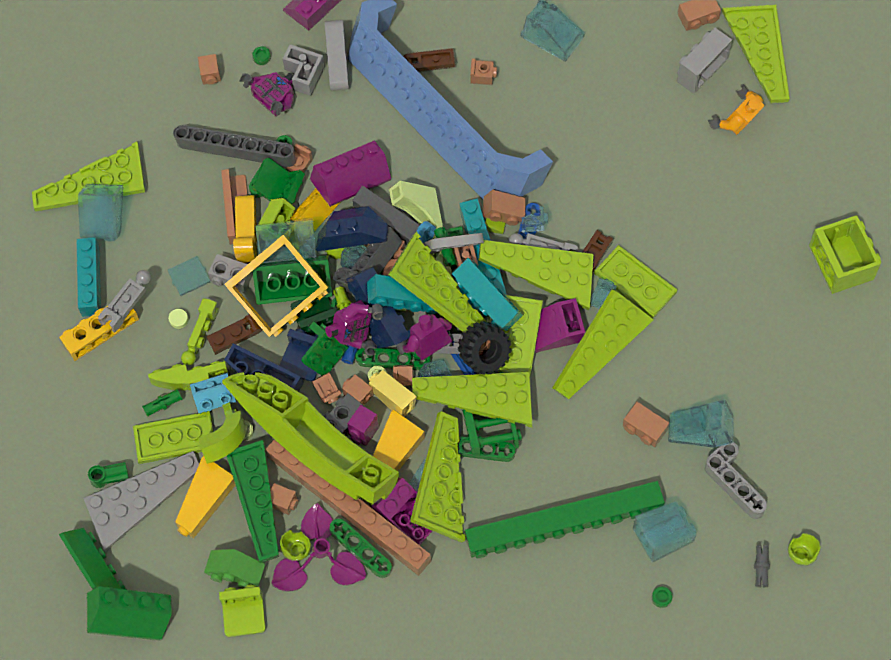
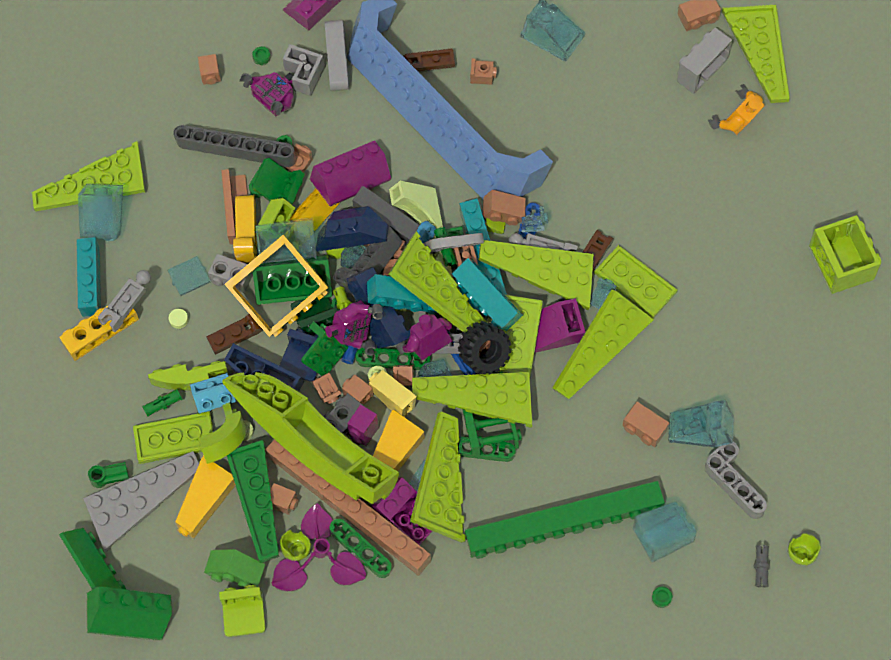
lime plate [181,298,219,365] -> none

